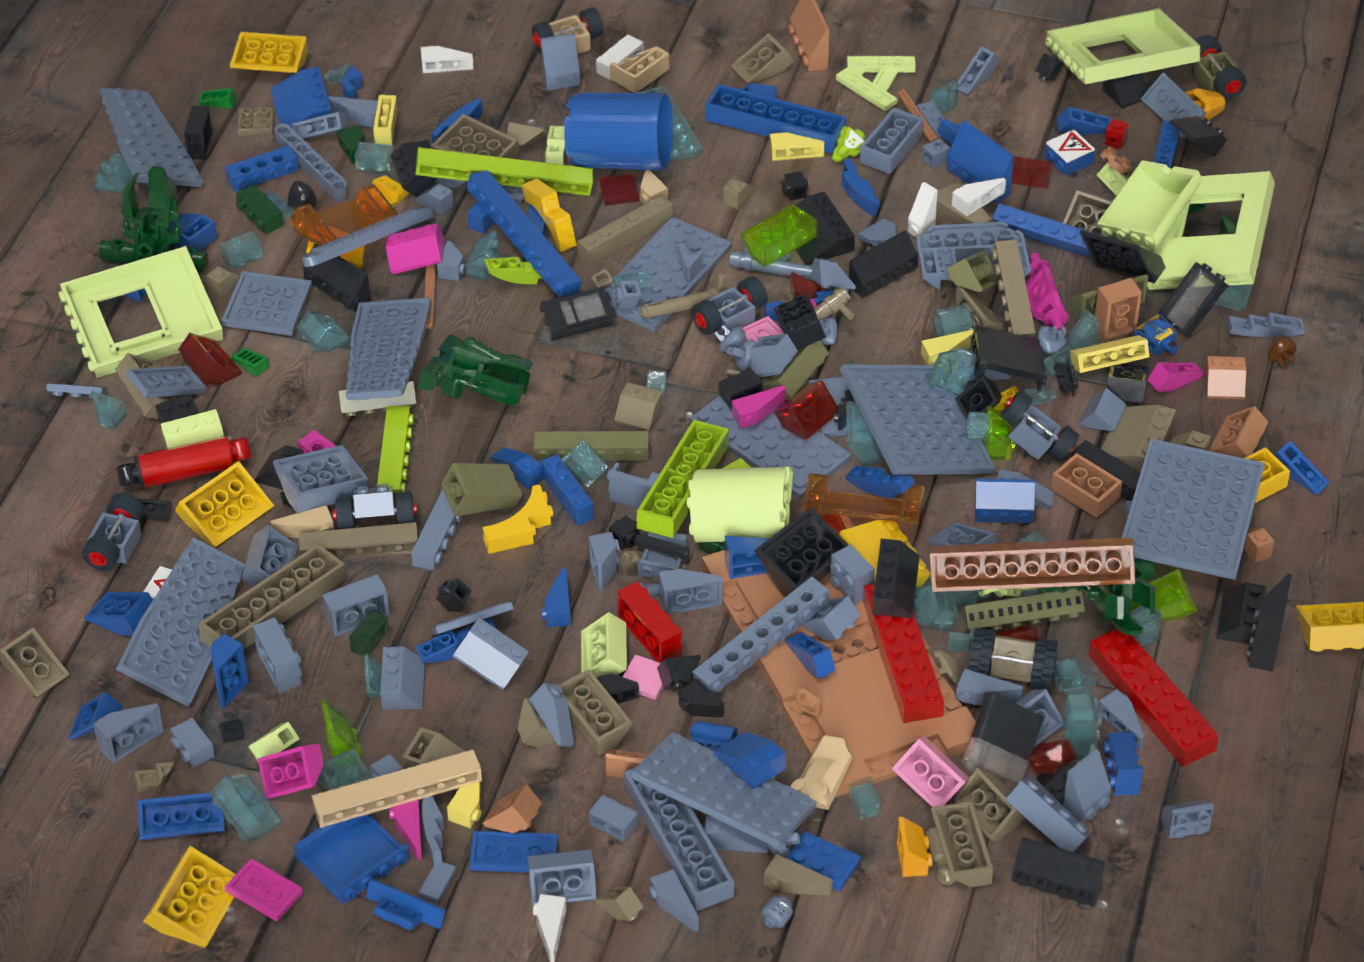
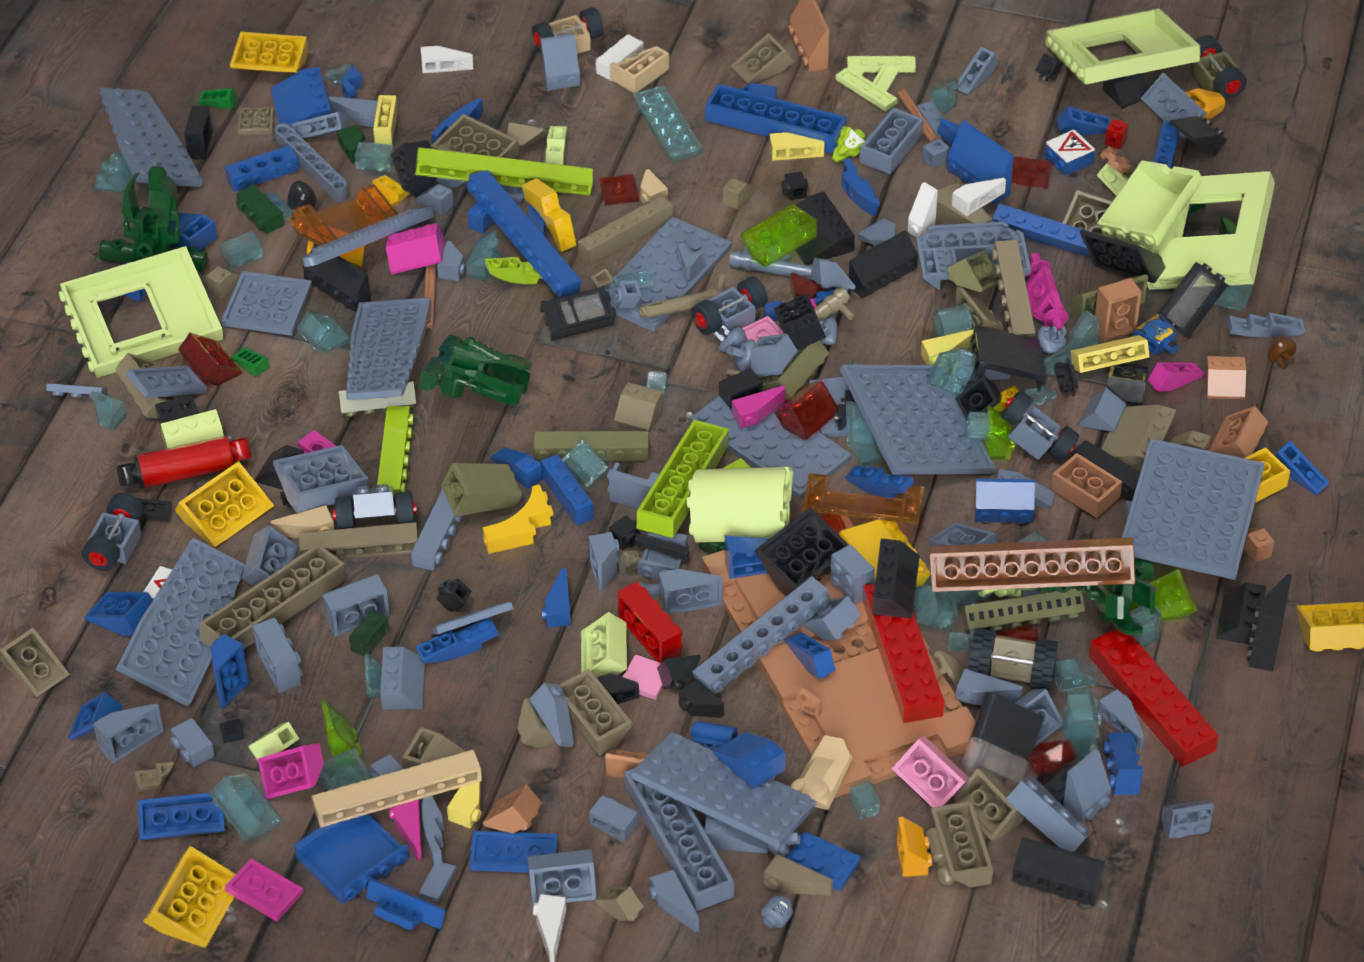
slope [452,618,529,690] -> none
blue container [564,93,673,170] -> none

